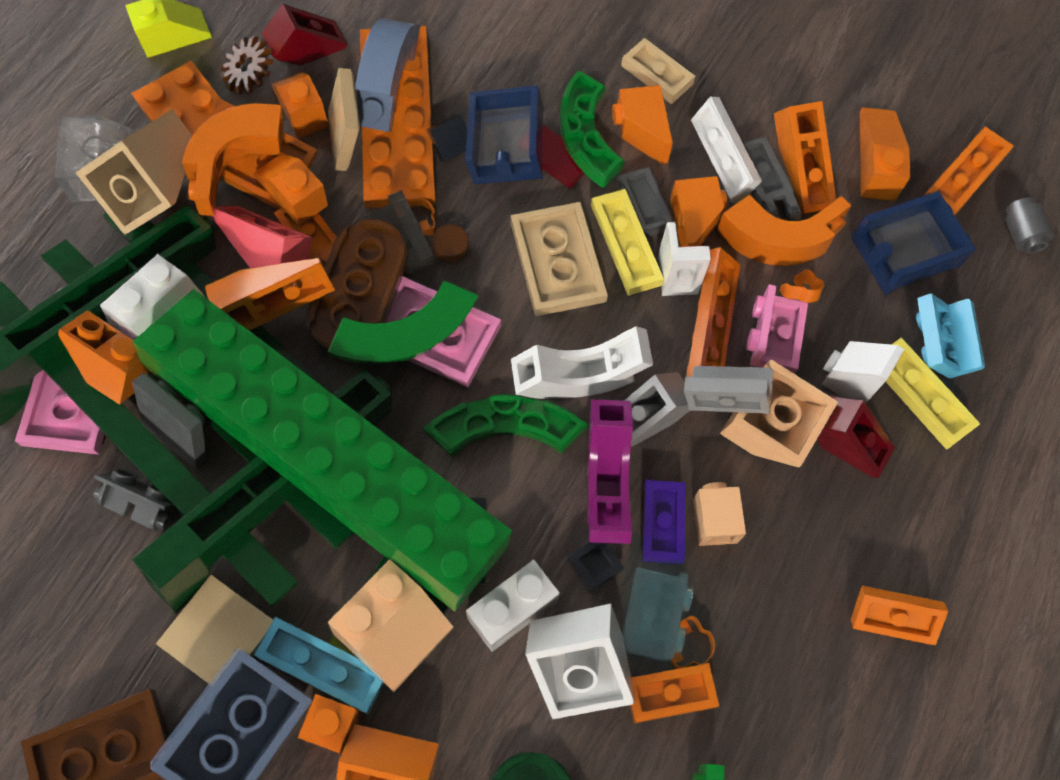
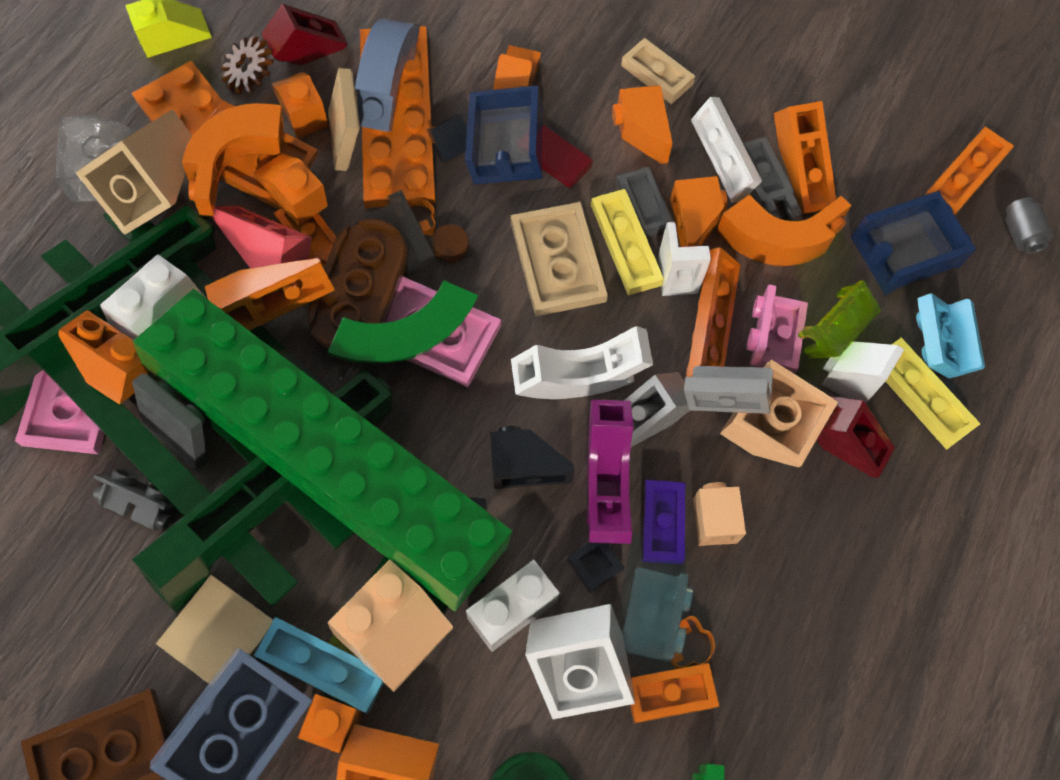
green tile [424,394,588,457] -> none
green tile [559,70,625,189] -> none
orange piece [779,269,824,303] -> none
orange plate [851,586,949,646] -> none
orange slope [860,107,910,201] -> none
none -> black slope [490,426,574,489]
none -> orange slope [493,45,541,90]
none -> clear neon green hinge [798,280,882,359]

